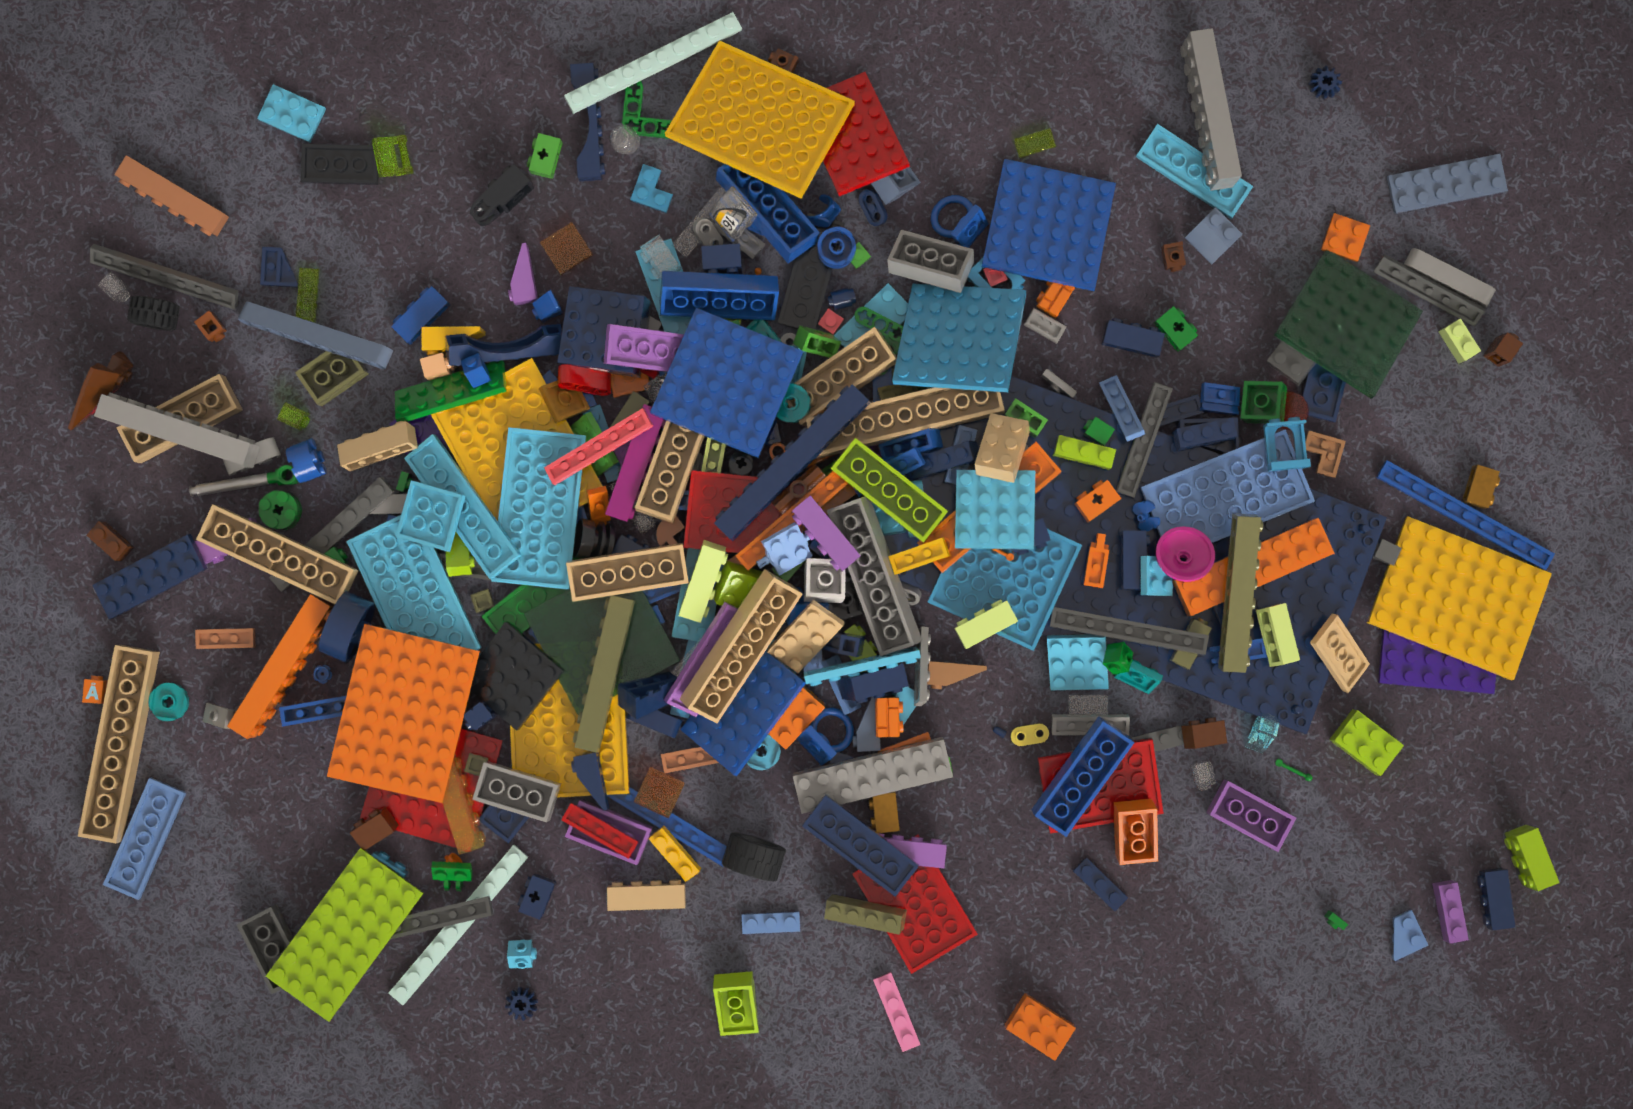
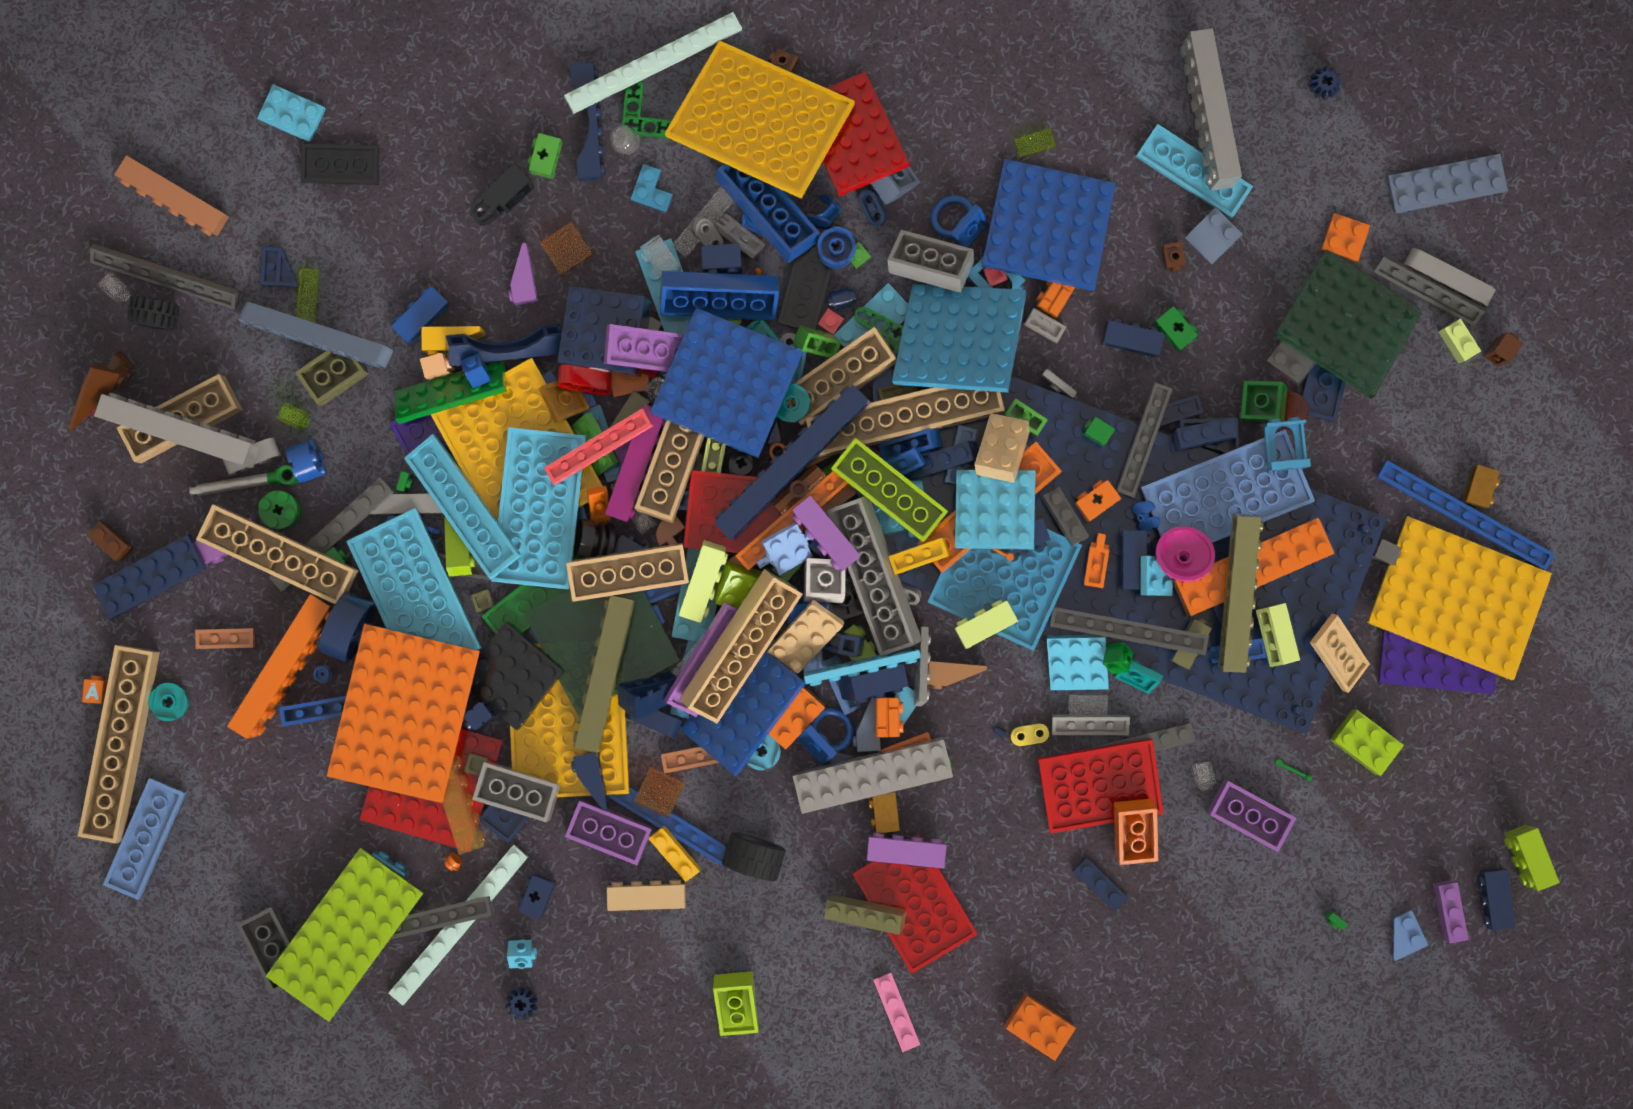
dark orange brick [194,310,227,342] -> none
light grey plate [202,703,234,729] -> none
tan brick [337,421,418,471] -> none
reddish brown brick [350,807,399,851] -> none
clear neon green plate [372,135,414,177] -> none
medium azure plate [395,480,466,552] -> none
green hinge [431,861,473,891] -> none
blue slope [532,290,563,323] -> none
red plate [561,802,639,859] -> none
clear slope [709,186,758,243] -> none
medium blue plate [742,912,800,934] -> none
dark blue plate [802,794,919,897] -> none
blue brick [1031,716,1135,837] -> none
lime brick [1052,435,1116,470] -> none
medium blue plate [1099,375,1145,442] -> none
reddish brown brick [1181,717,1227,749] -> none
blue plate [1200,382,1240,416] -> none
clear light blue slope [1245,713,1280,754] -> none
medium nougat plate [1305,431,1346,478] -> none
none -> dark grey plate [1042,487,1089,547]

